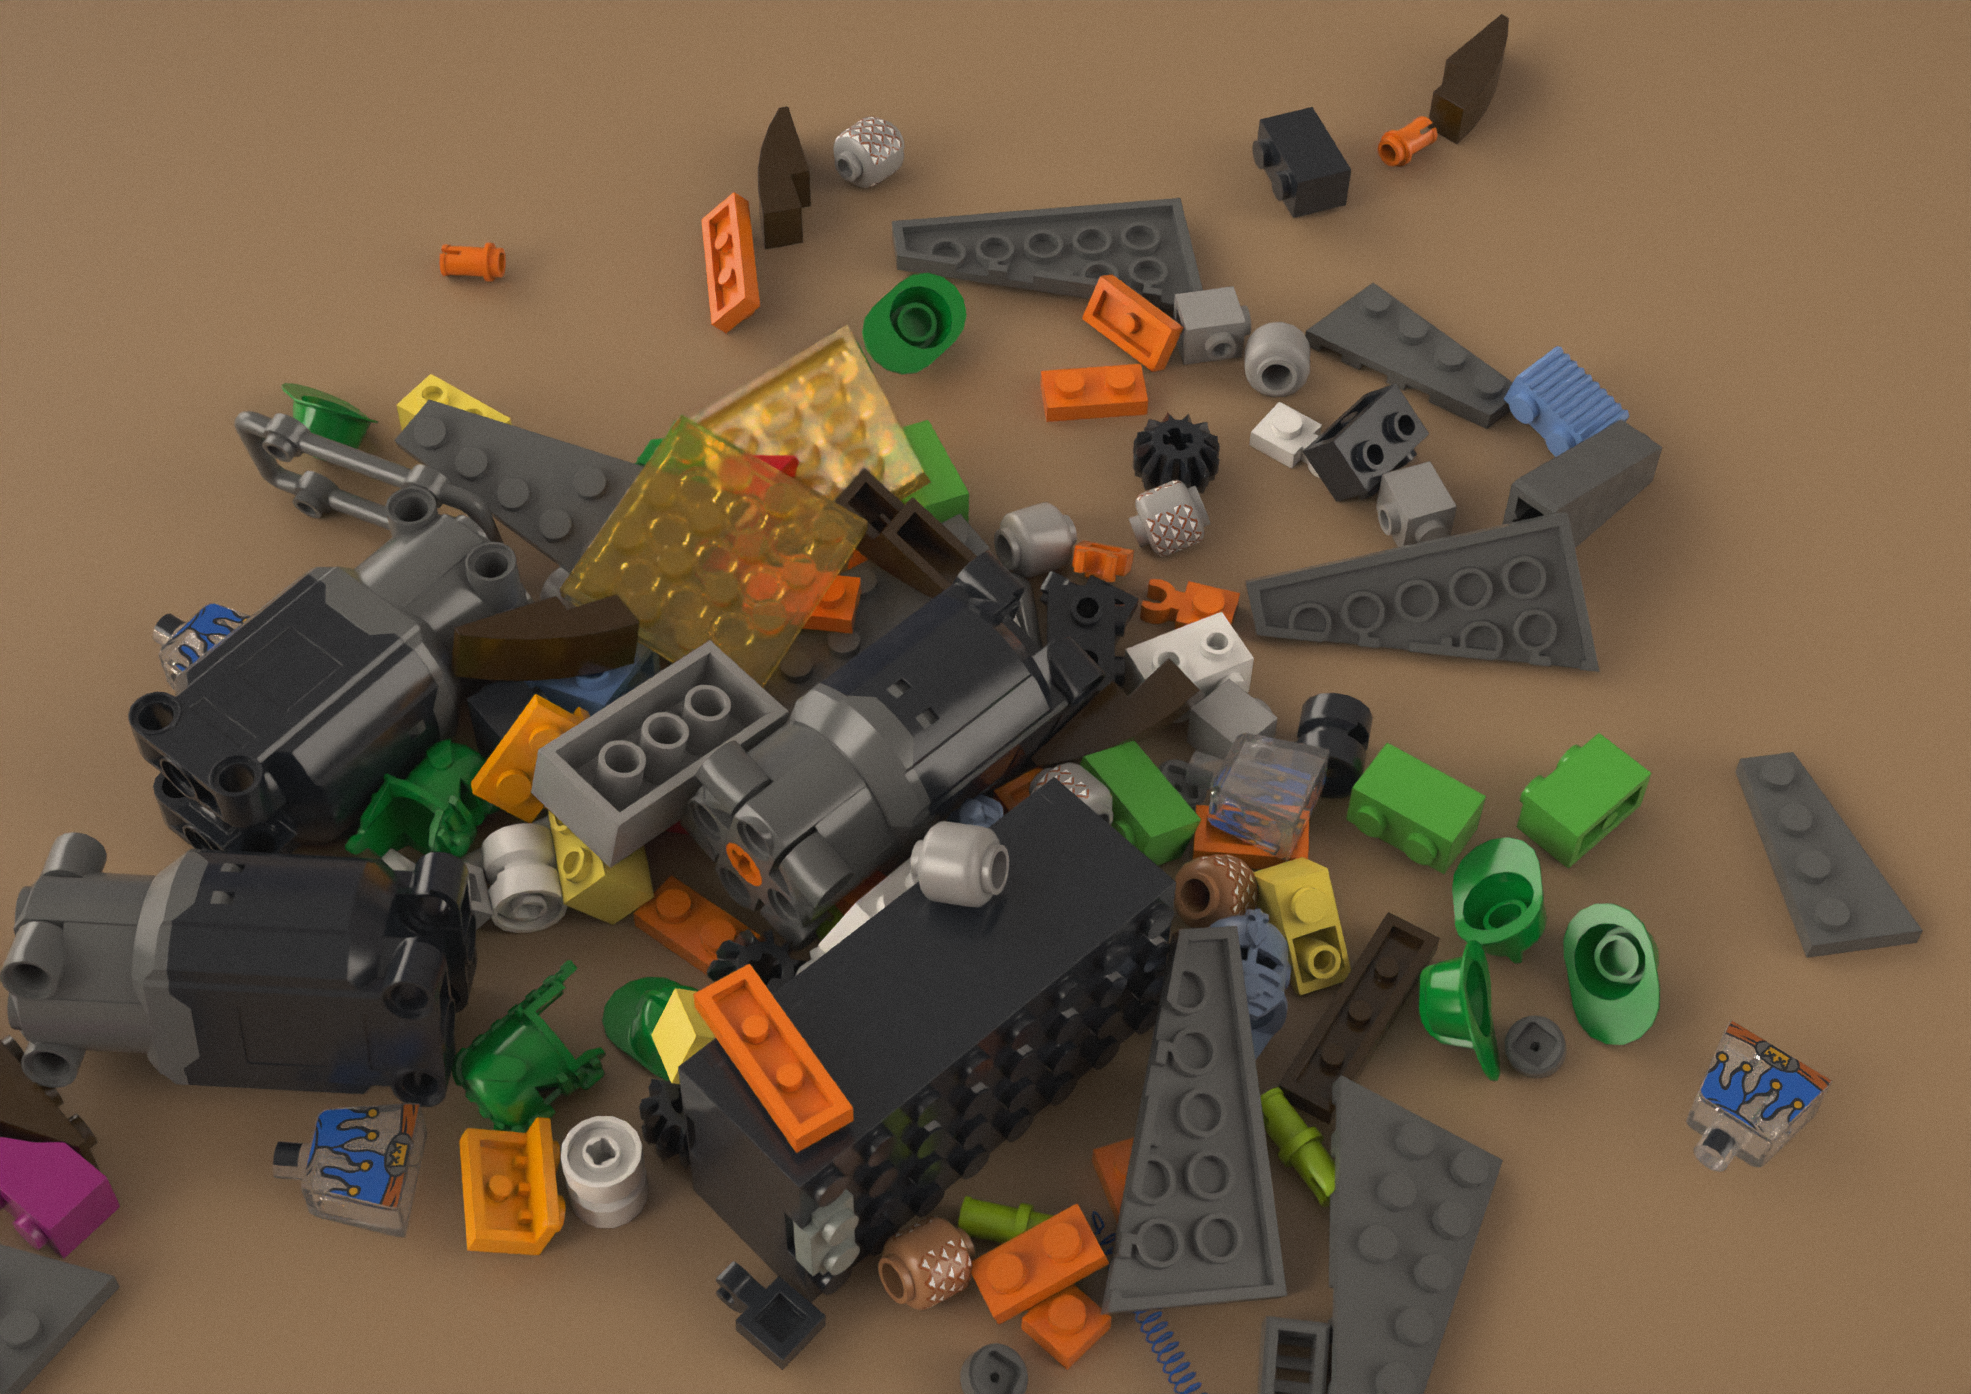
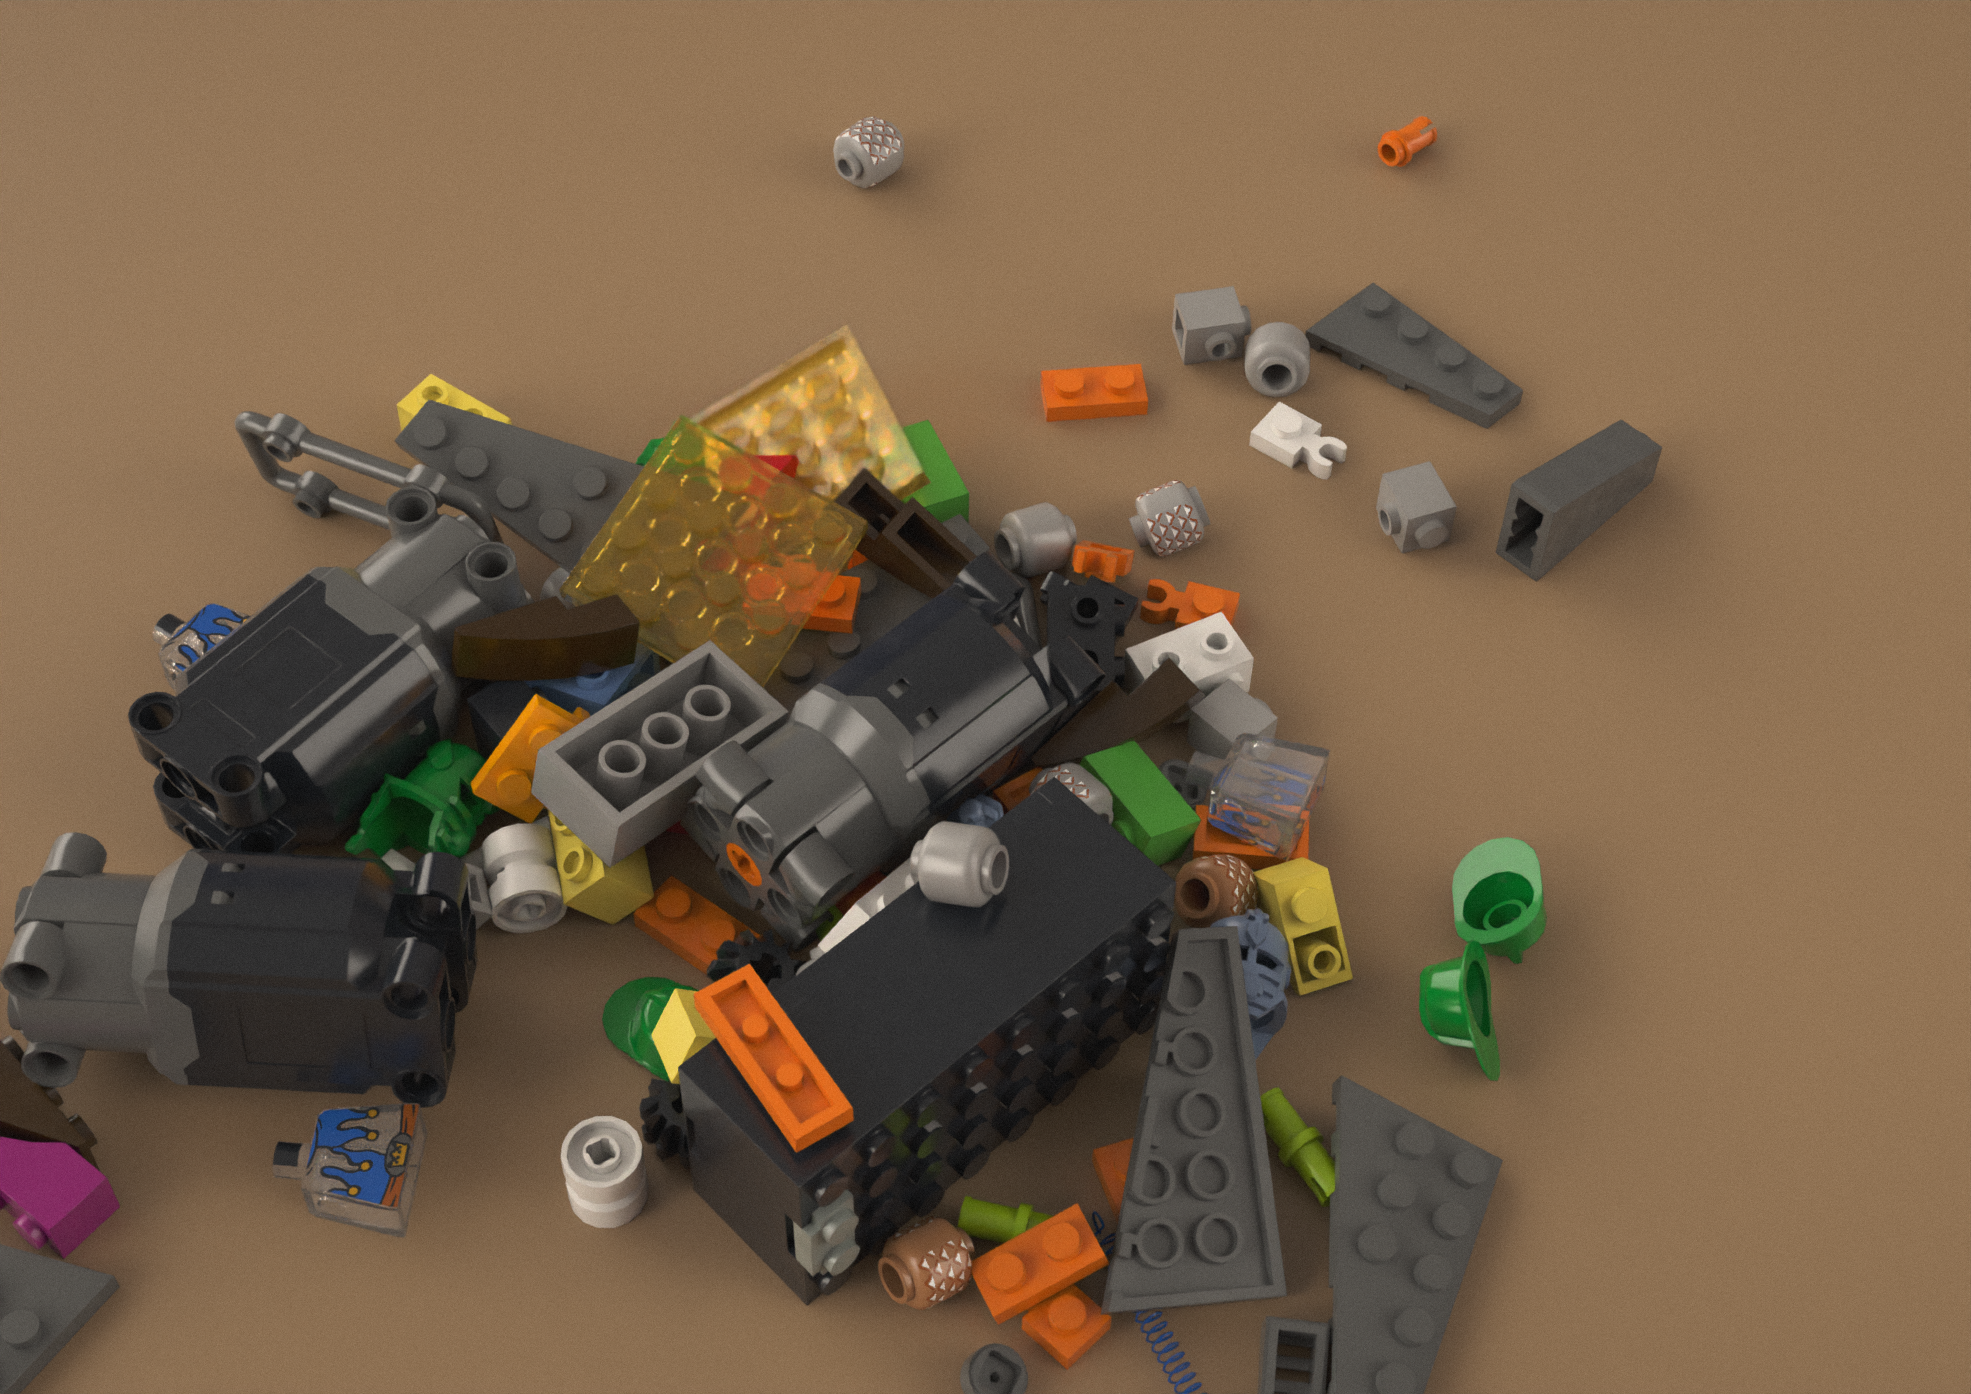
green piece [281,383,379,462] -> none
orange pin [439,242,506,282] -> none
green helmet [452,960,606,1133] -> none
light orange bracket [459,1117,566,1256] -> none
orange plate [701,192,760,333] -> none
black plate [716,1261,826,1370] -> none
dark brown slope [758,106,811,249] -> none
green piece [862,273,967,375] -> none
dark grey wing [892,198,1203,311] -> none
orange plate [1082,274,1184,372] -> none
black gear [1132,412,1220,494] -> none
dark grey wing [1245,511,1600,672] -> none
black brick [1252,107,1351,218] -> none
dark brown plate [1278,912,1440,1125] -> none
black wheel [1290,693,1373,799] -> none
black brick [1302,383,1429,502] -> none
bright green brick [1346,743,1486,874] -> none
dark brown slope [1427,14,1509,144] -> none
medium blue brick [1504,346,1630,457] -> none
dark grey tile [1505,1016,1567,1078] -> none
bright green brick [1517,733,1652,869] -> none
green piece [1563,903,1660,1045] -> none
torso [1686,1020,1833,1172] -> none
dark grey wing [1735,752,1923,958] -> none

